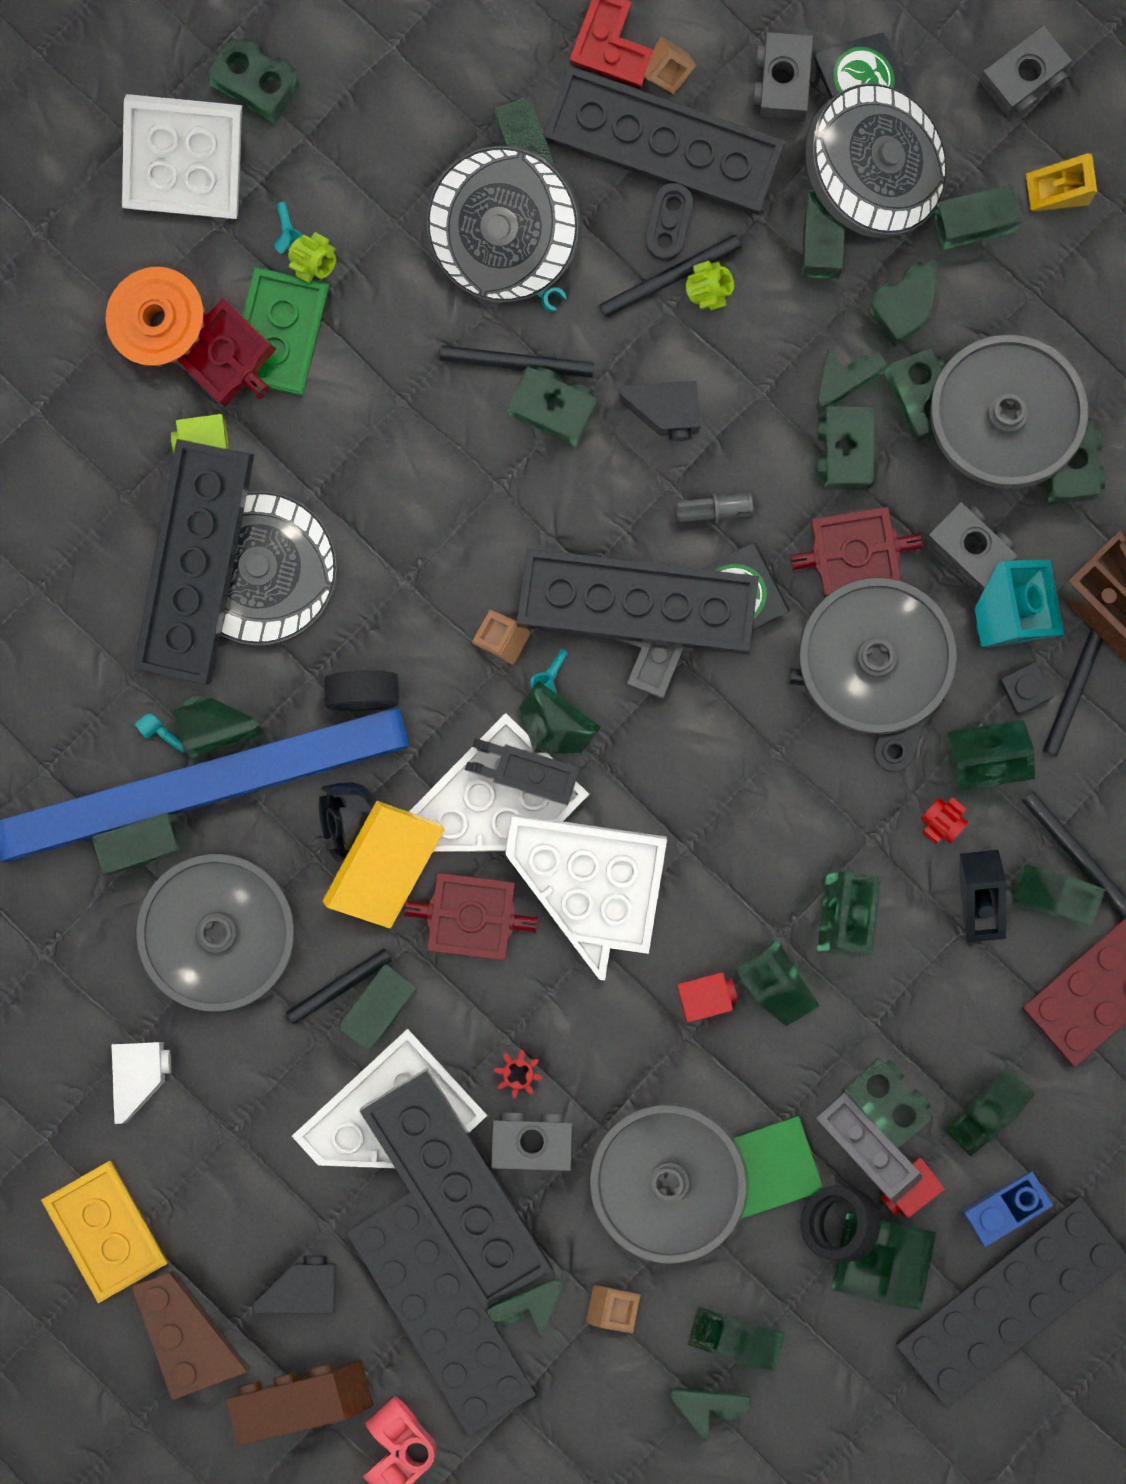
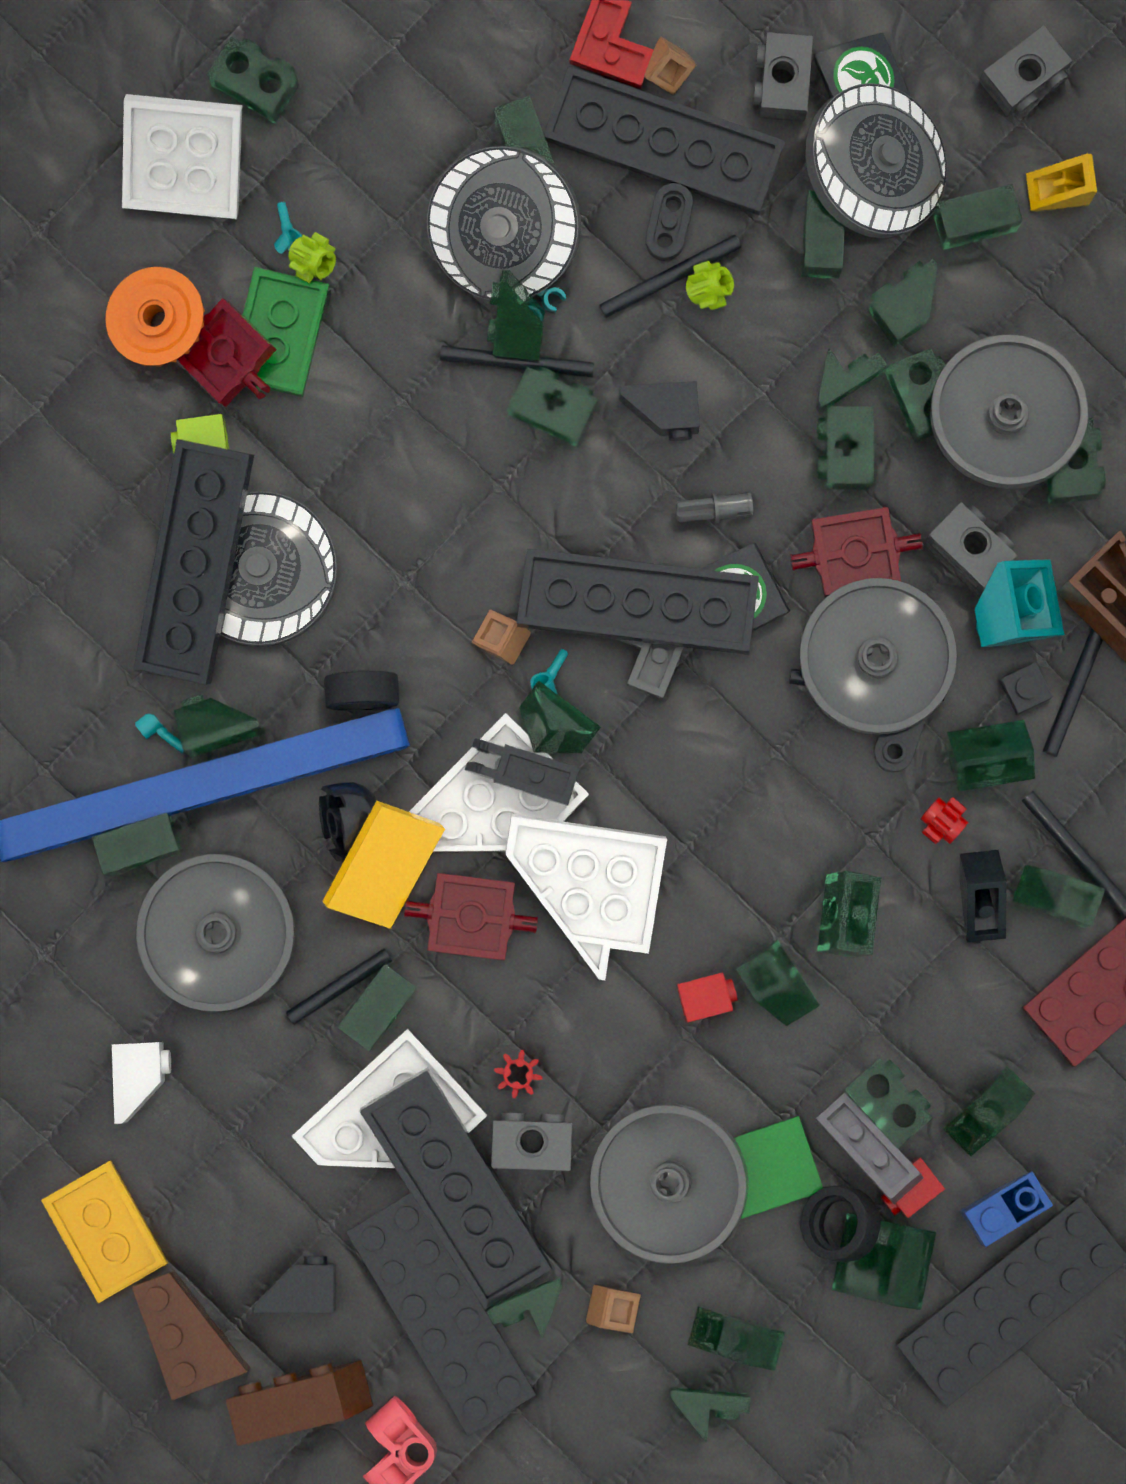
none -> clear green slope [487,270,545,360]

